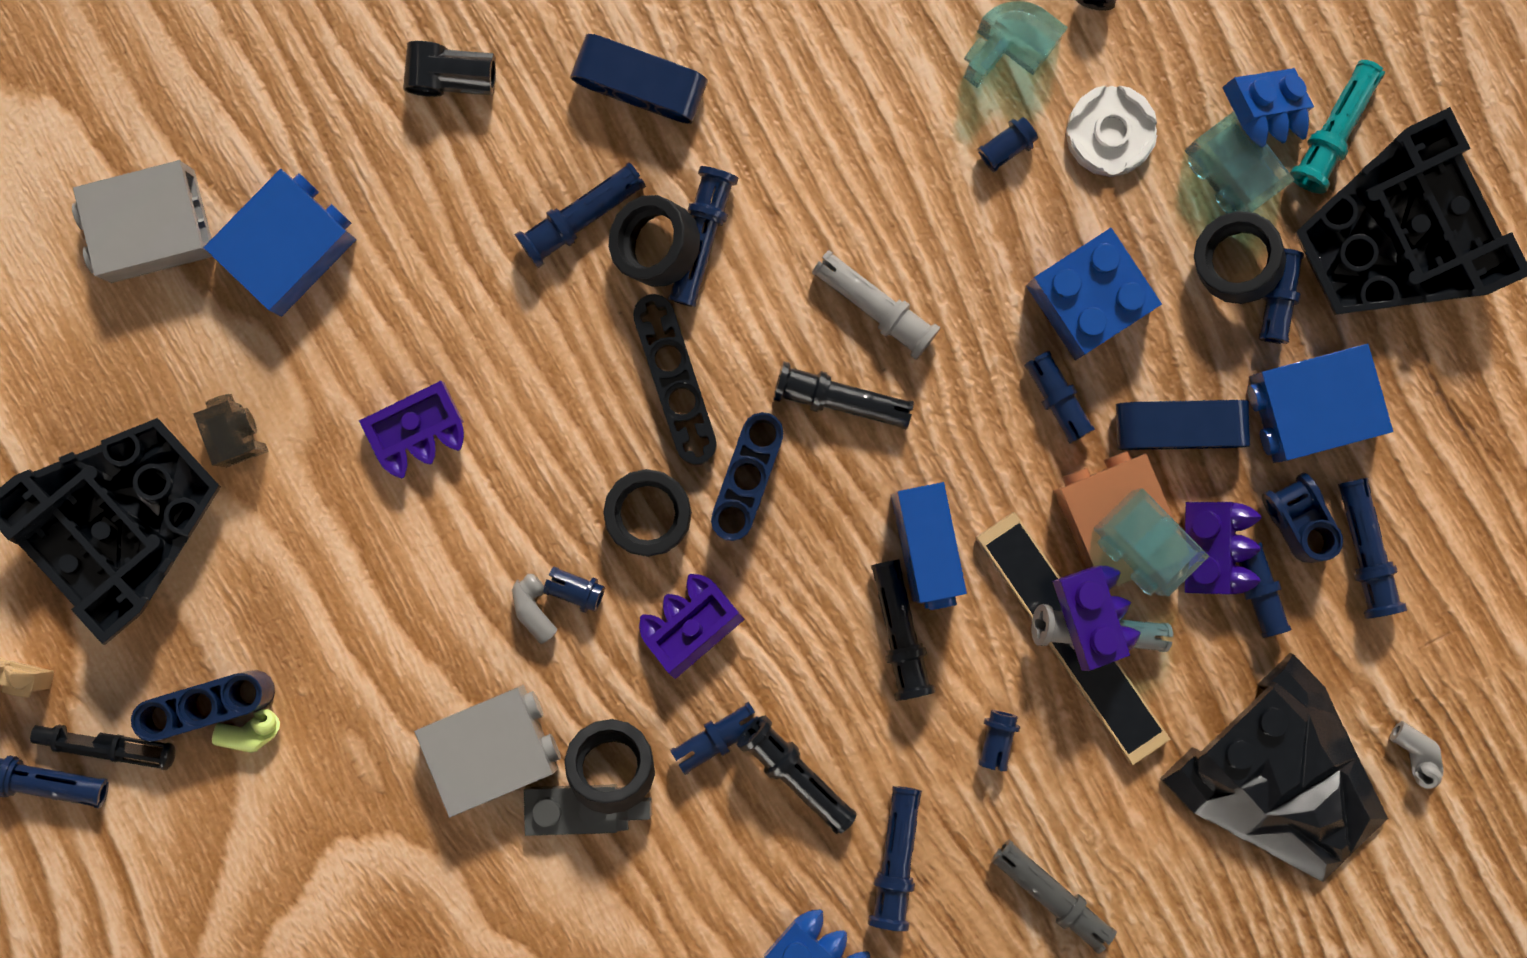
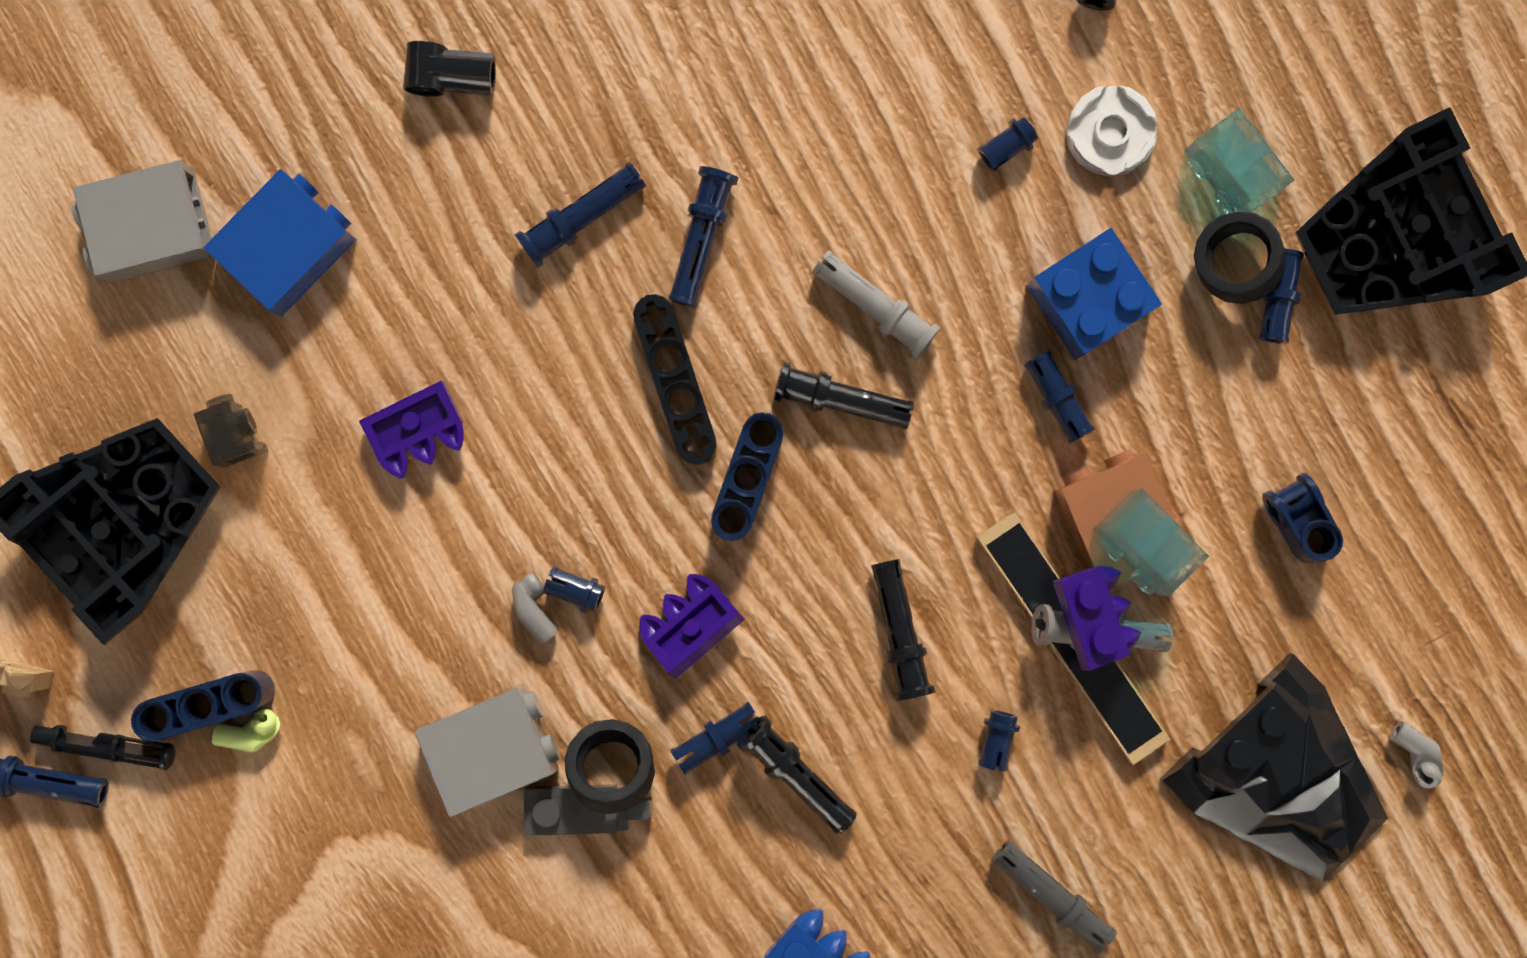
dark blue beam [570,34,708,124] -> none
black tyre [603,469,692,557] -> none
black tyre [608,195,700,287] -> none
dark blue pin [868,786,922,931] -> none
blue brick [891,482,967,610] -> none
clear light blue brick [963,1,1068,88] -> none
dark blue beam [1116,400,1250,450] -> none
dark purple plate [1185,502,1261,594] -> none
blue plate [1222,68,1314,147] -> none
dark blue pin [1238,542,1292,638] -> none
blue brick [1247,343,1394,463] -> none
teal pin [1289,60,1385,194] -> none
dark blue pin [1338,478,1407,619] -> none

